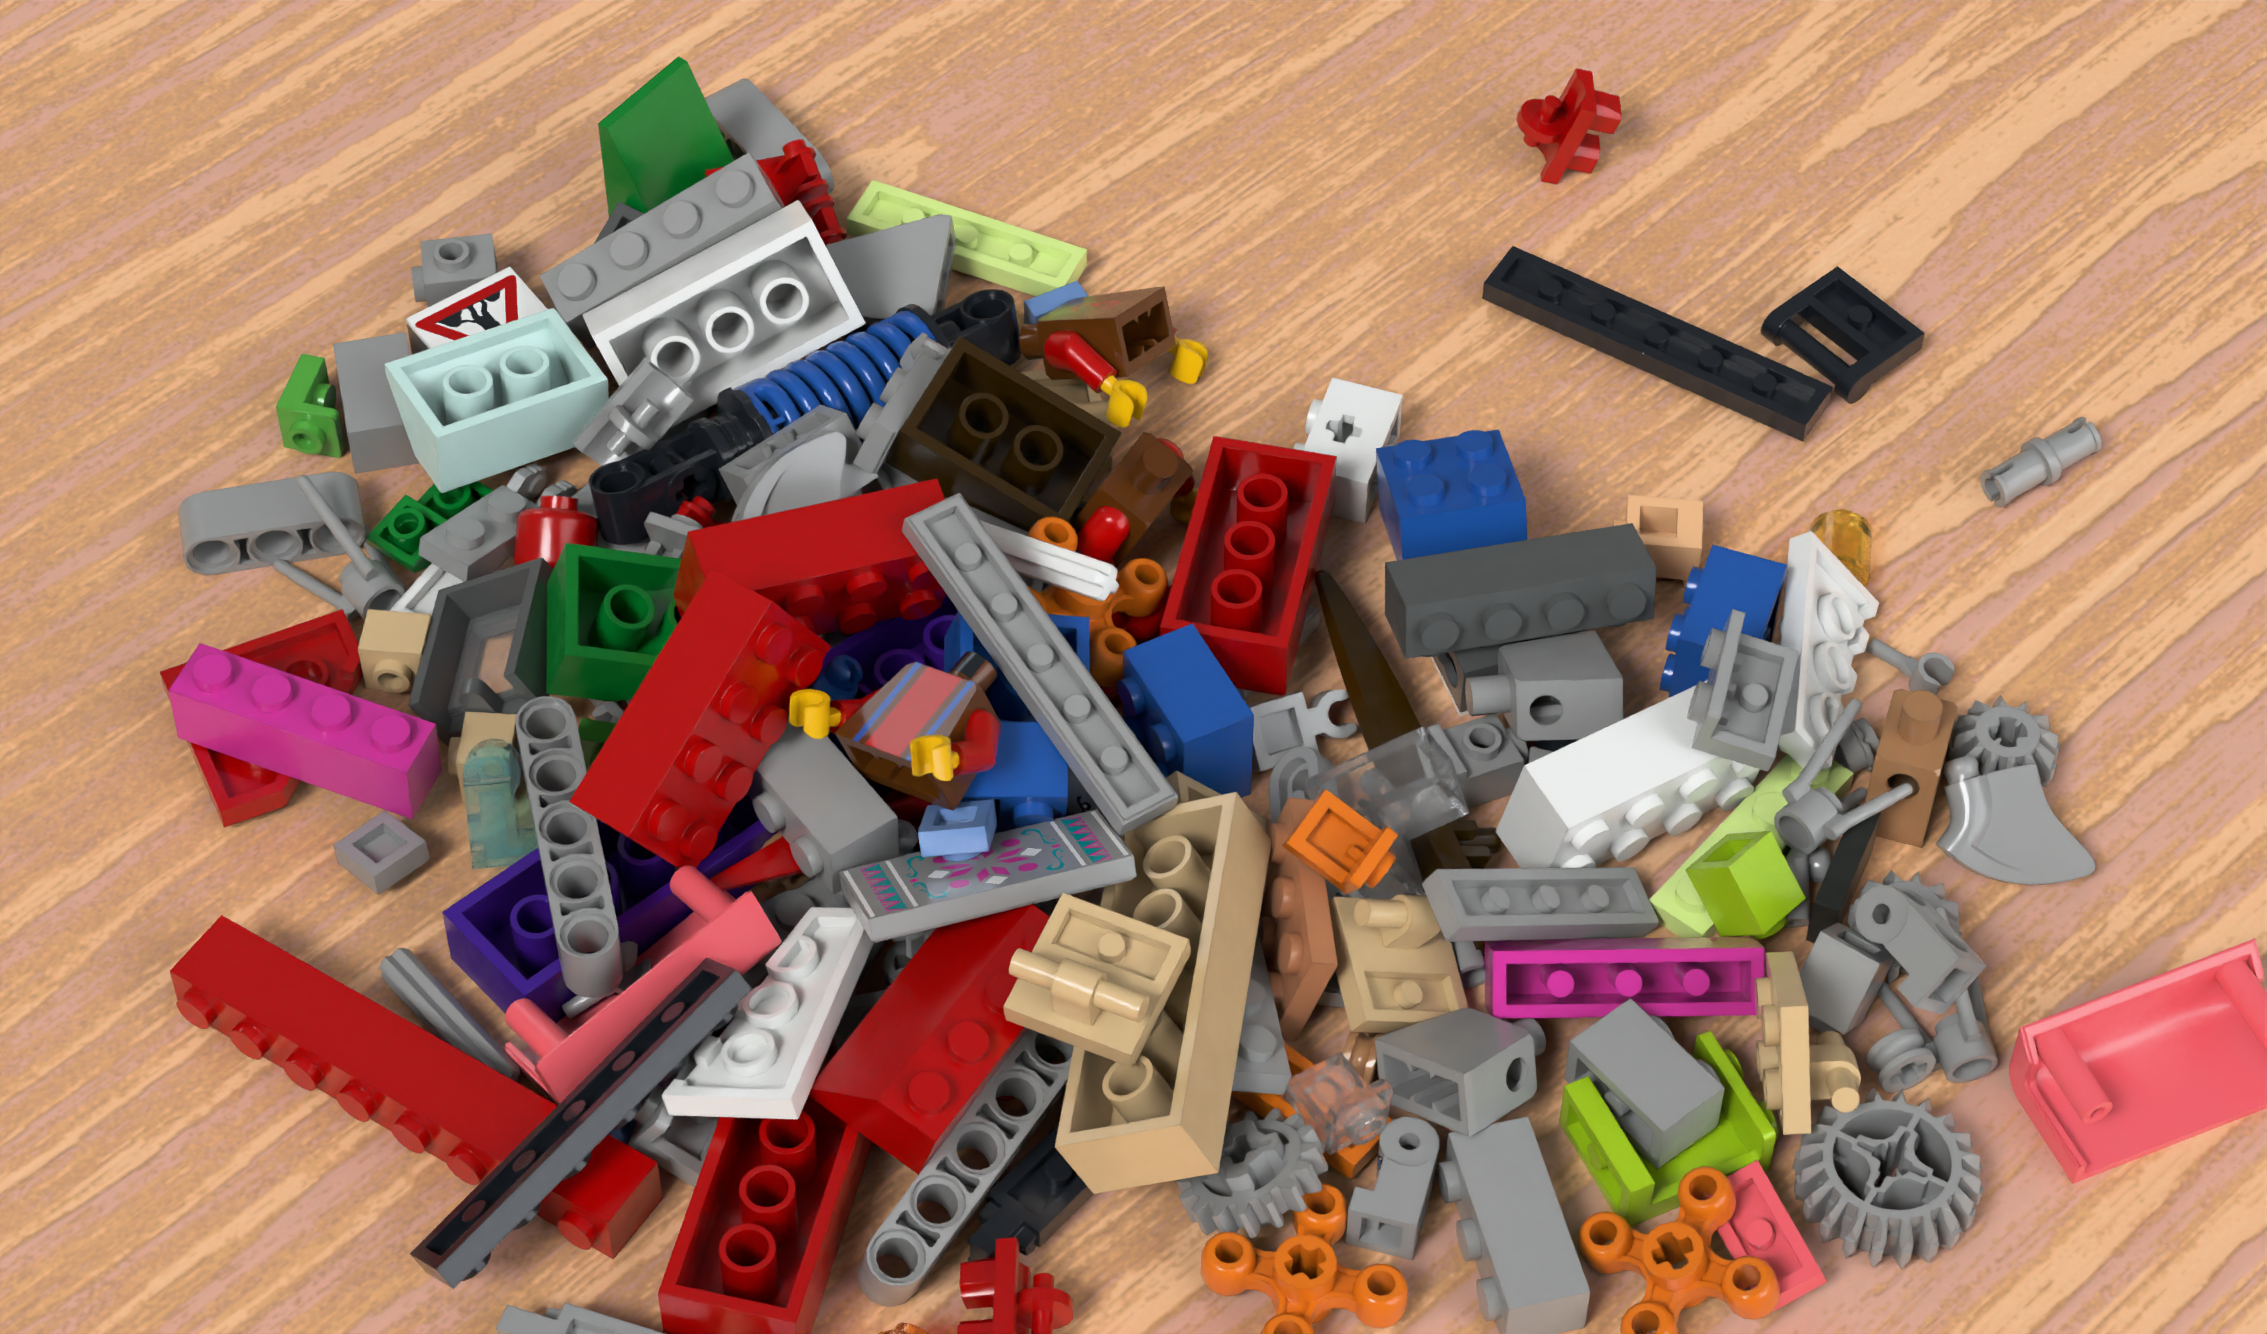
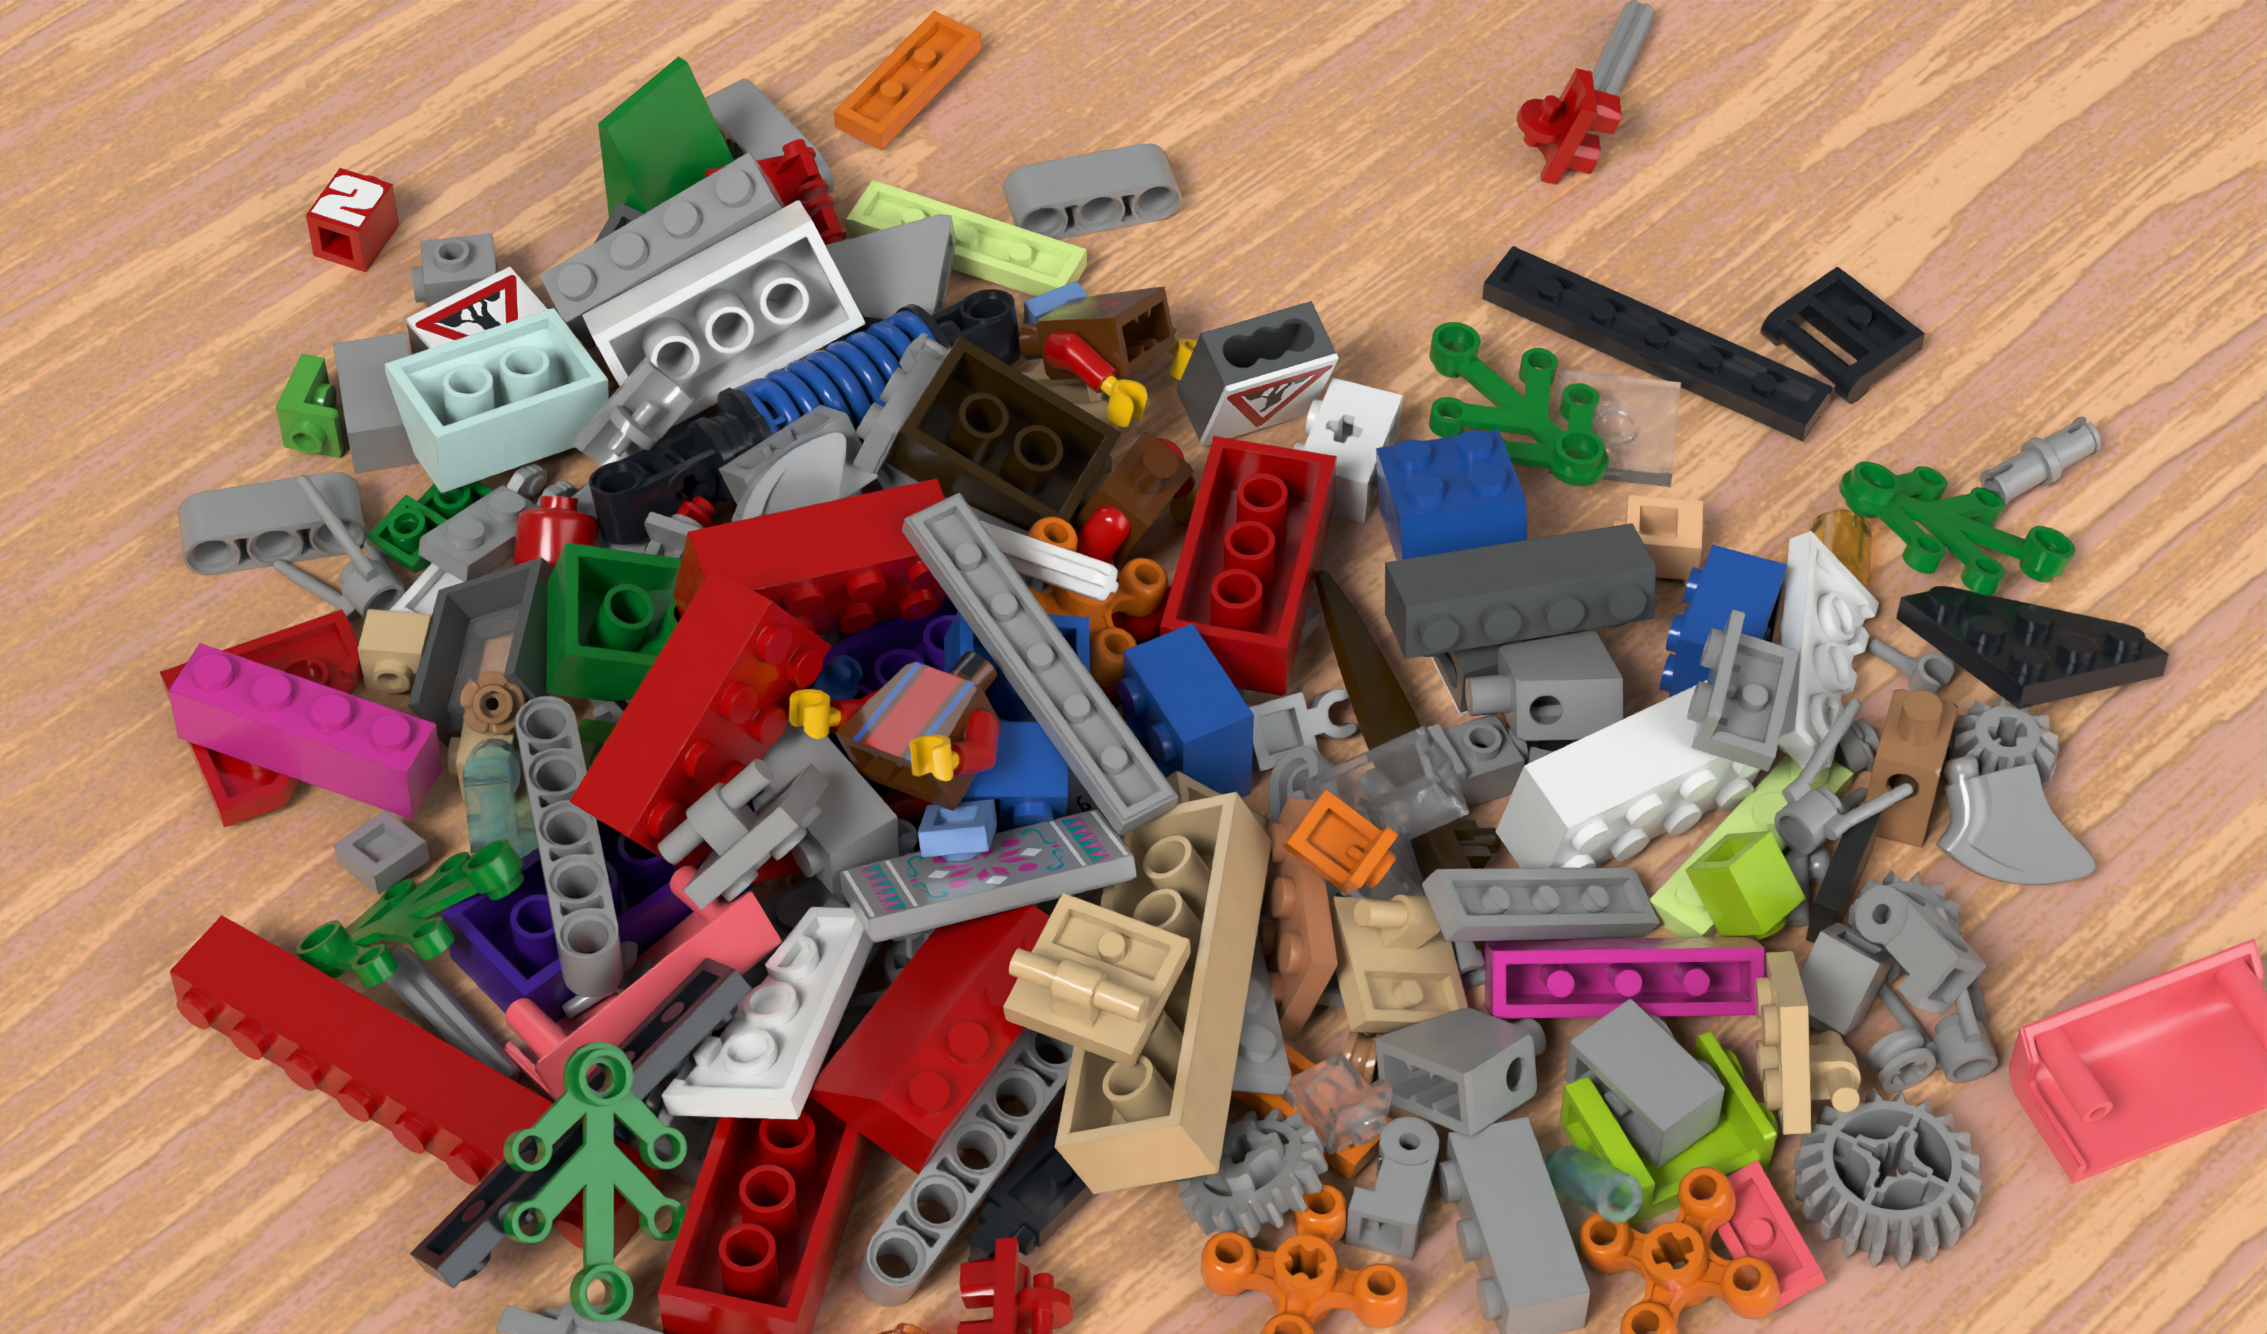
none -> green plant [295,839,525,988]
none -> red brick [306,168,399,272]
none -> medium nougat plate [459,671,525,735]
none -> plant [503,1042,687,1322]
none -> light grey plate [658,759,830,910]
none -> orange plate [834,11,981,150]
none -> light grey beam [1003,143,1182,240]
none -> dark grey piece [1176,301,1339,447]
none -> green plant [1429,322,1609,486]
none -> clear light blue cylinder [1545,1145,1643,1223]
none -> clear tile [1548,369,1681,487]
none -> light grey axle [1592,0,1654,96]
none -> green plant [1839,461,2075,595]
none -> black plate [1896,586,2169,709]

